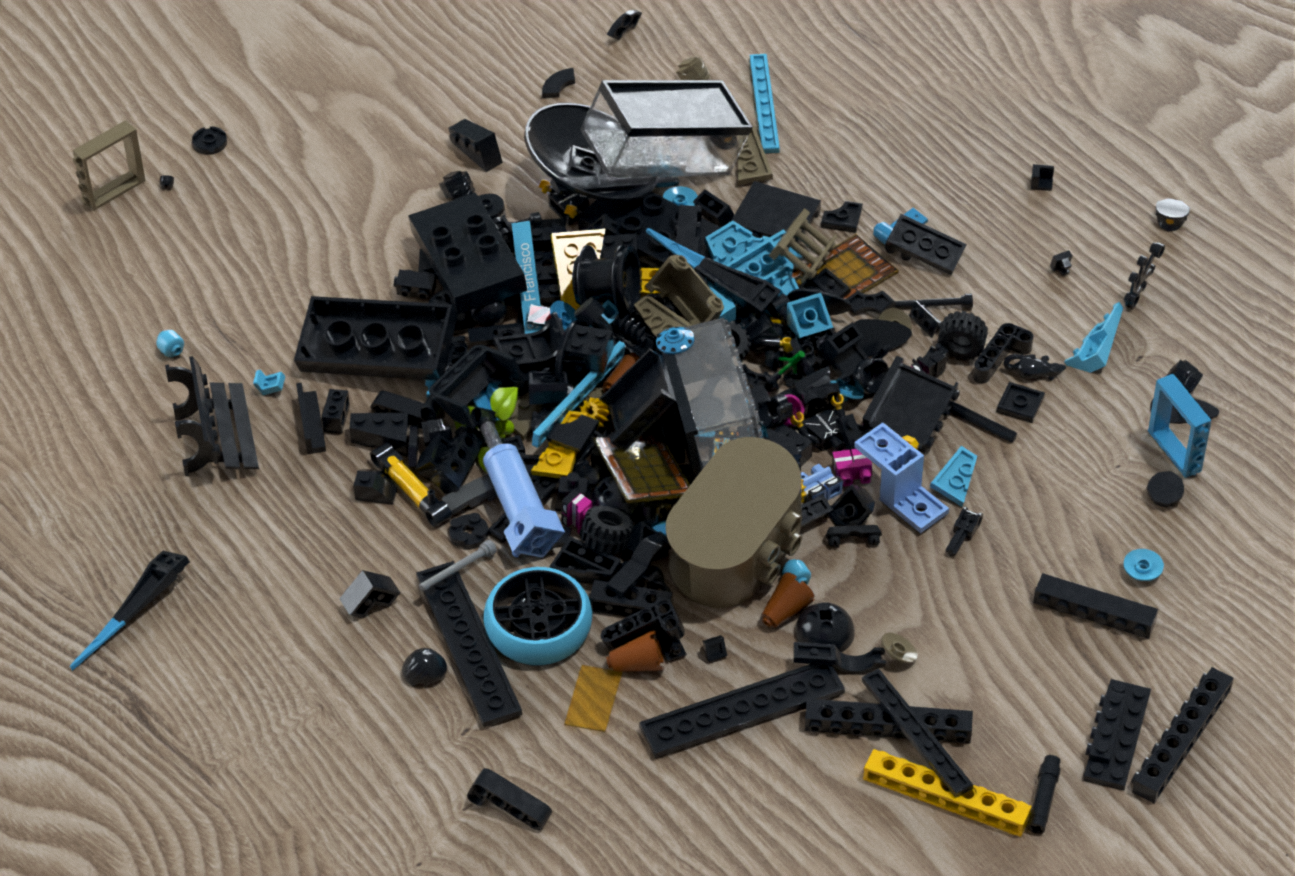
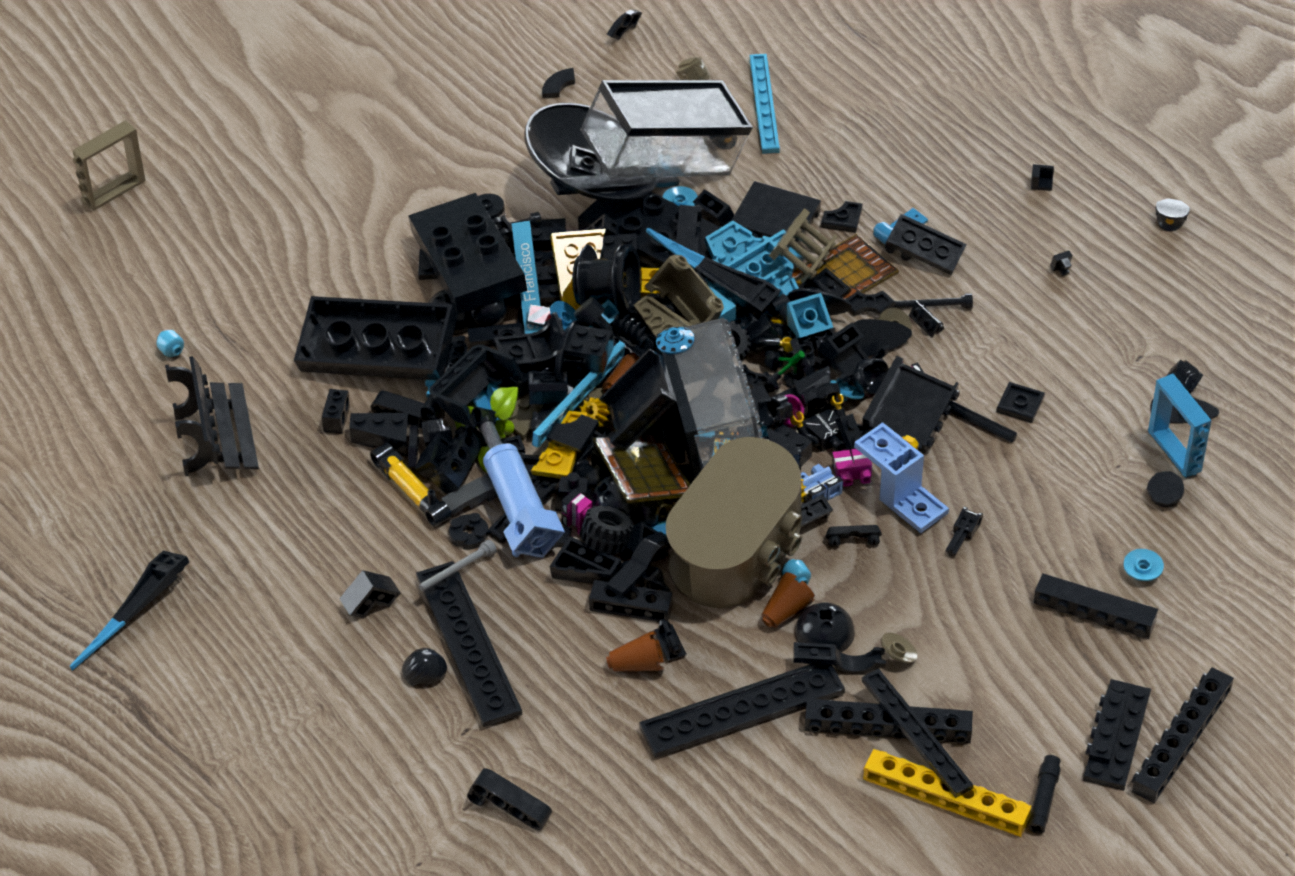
black hinge [160,175,174,189] -> none
black tile [192,126,227,155] -> none
medium azure bracket [253,370,285,395] -> none
black fence [296,382,326,454] -> none
black slope [353,469,397,505] -> none
black brick [393,269,437,299] -> none
black hair [439,171,475,200] -> none
black wedge [448,119,503,172] -> none
wheel [484,567,592,665] -> none
black torso [538,179,591,225] -> none
clear yellow piece [564,665,622,732] -> none
black beam [600,600,685,651] -> none
black tile [702,635,727,662] -> none
dark tan wing [738,127,773,185] -> none
black slope [830,484,875,525] -> none
black hair [912,343,949,377] -> none
medium azure wing [930,446,977,507] -> none
black tyre [938,311,988,360] -> none
black beam [973,323,1034,384] -> none
black animal [1003,354,1066,380] -> none
medium azure wedge [1064,302,1123,373] -> none
black plant [1124,242,1165,308] -> none

